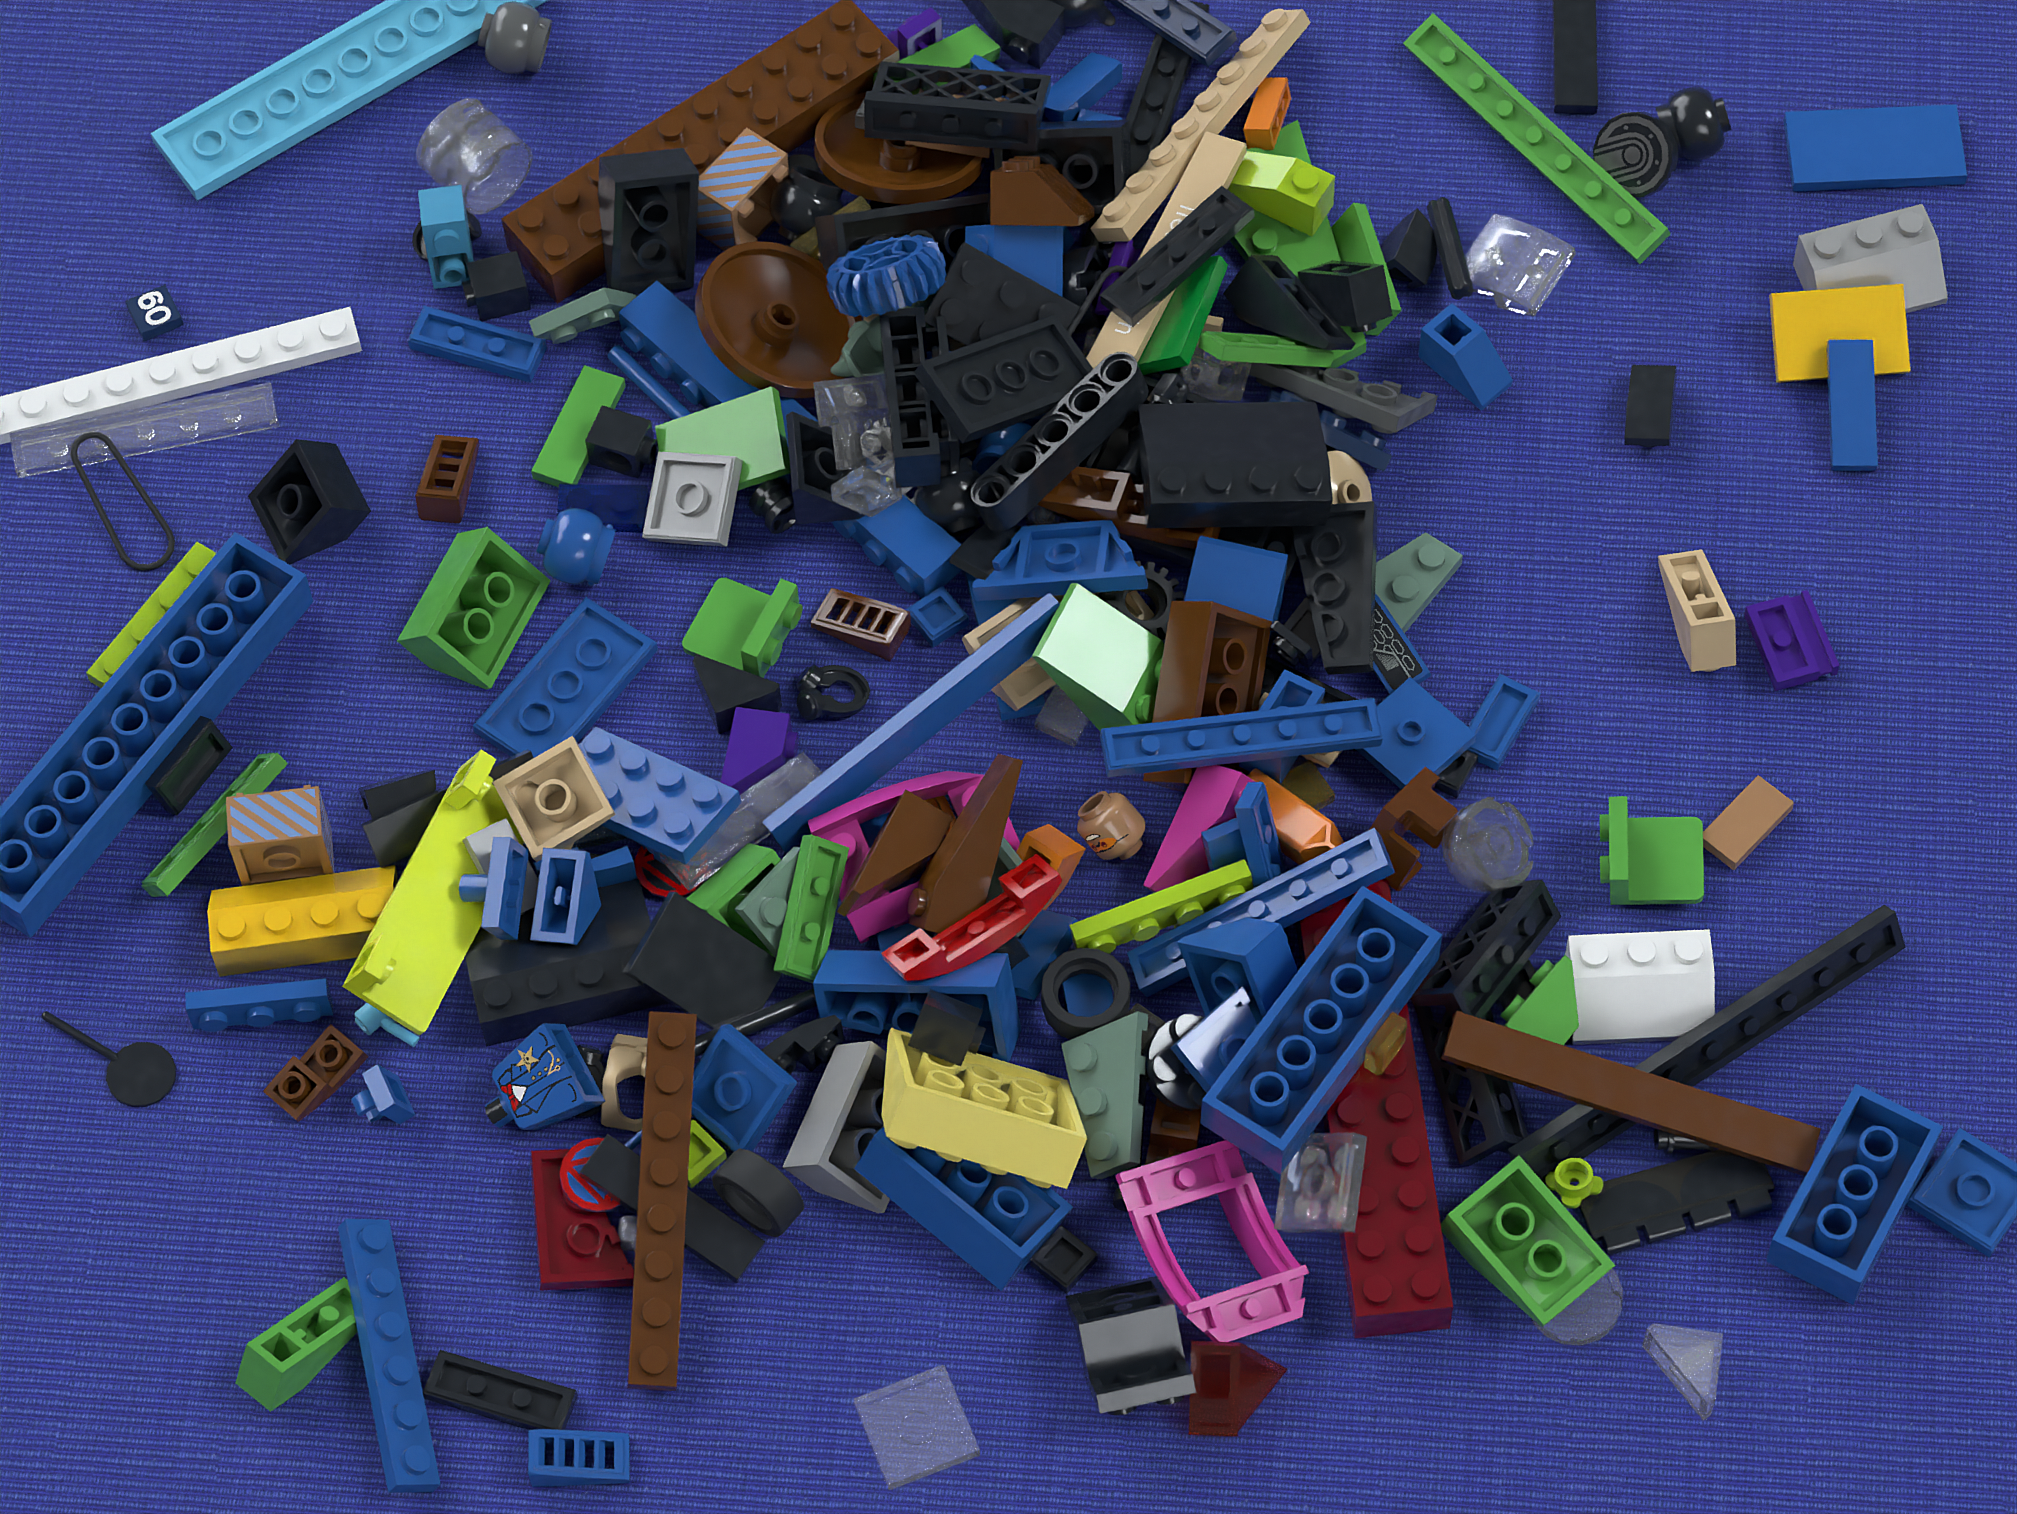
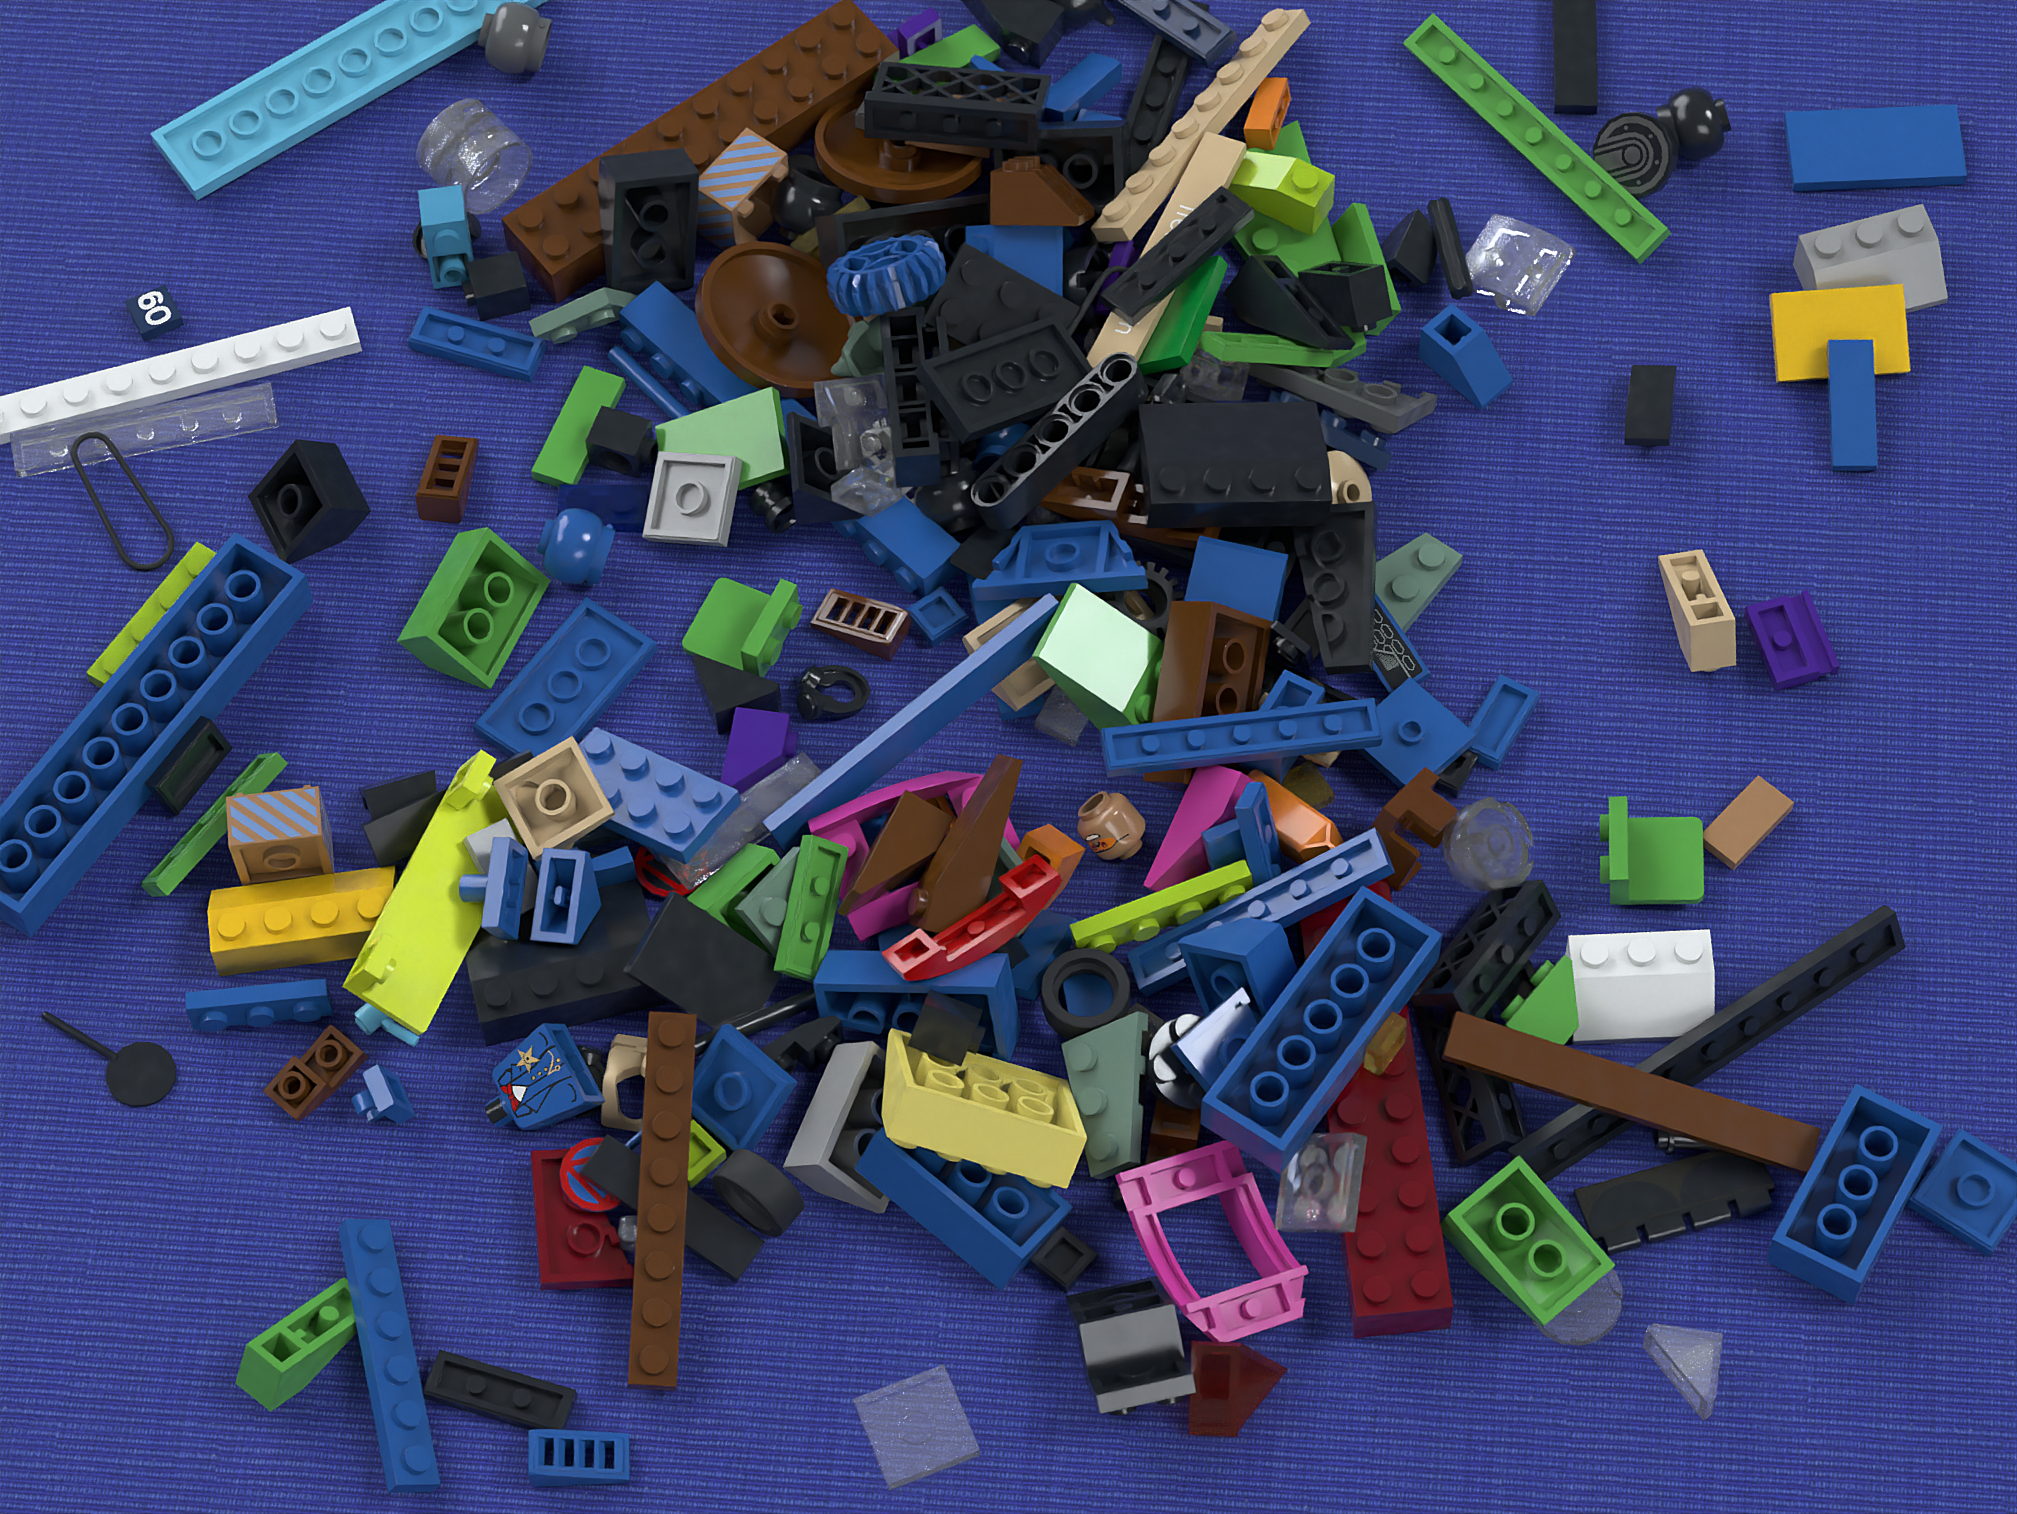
lime plate [1546,1158,1603,1208] -> none

